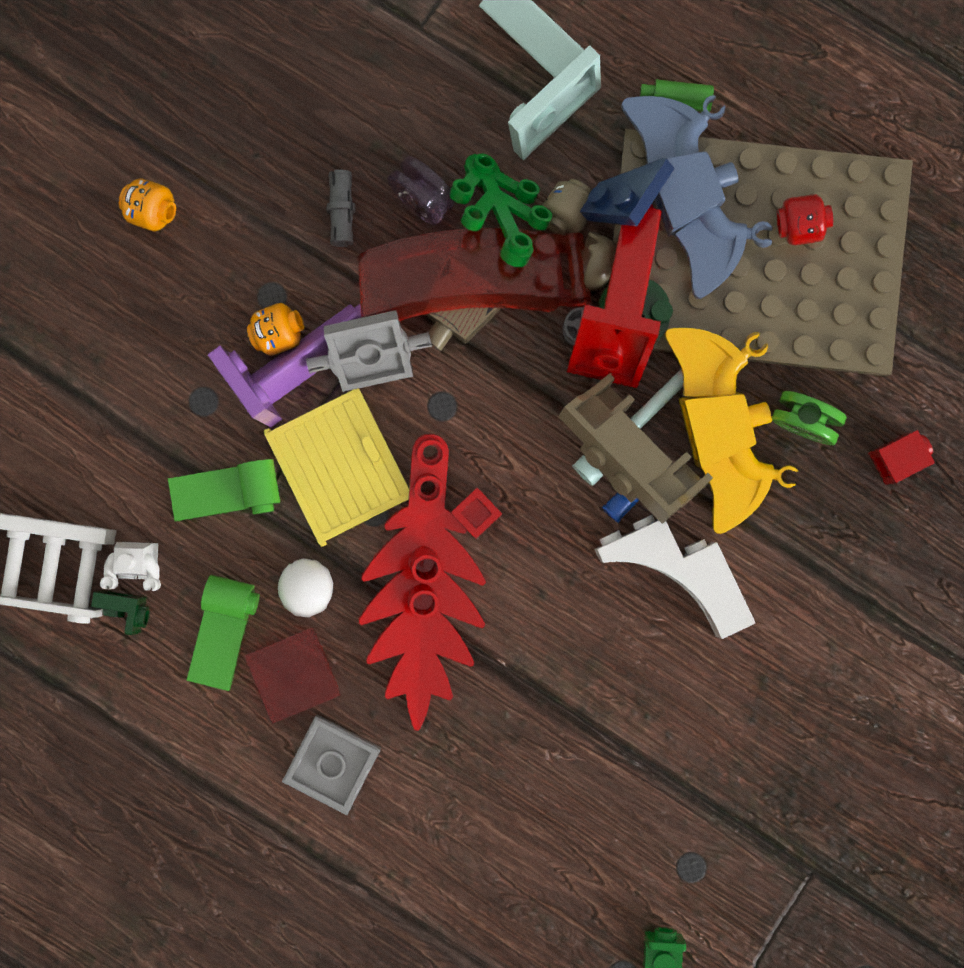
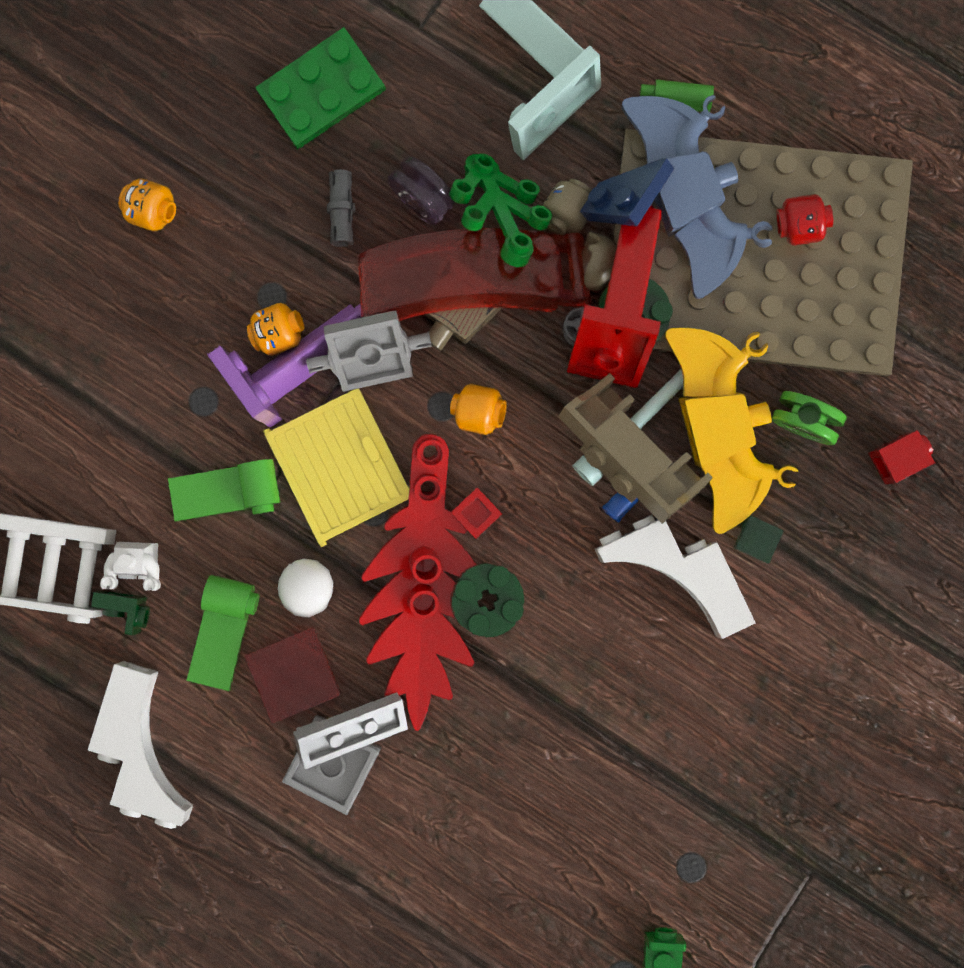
none -> white arch [88,661,193,828]
none -> green plate [255,27,386,150]
none -> hinge [293,692,408,769]
none -> light orange head [450,384,507,435]
none -> dark green plate [450,563,524,637]
none -> clear green plate [733,515,784,564]

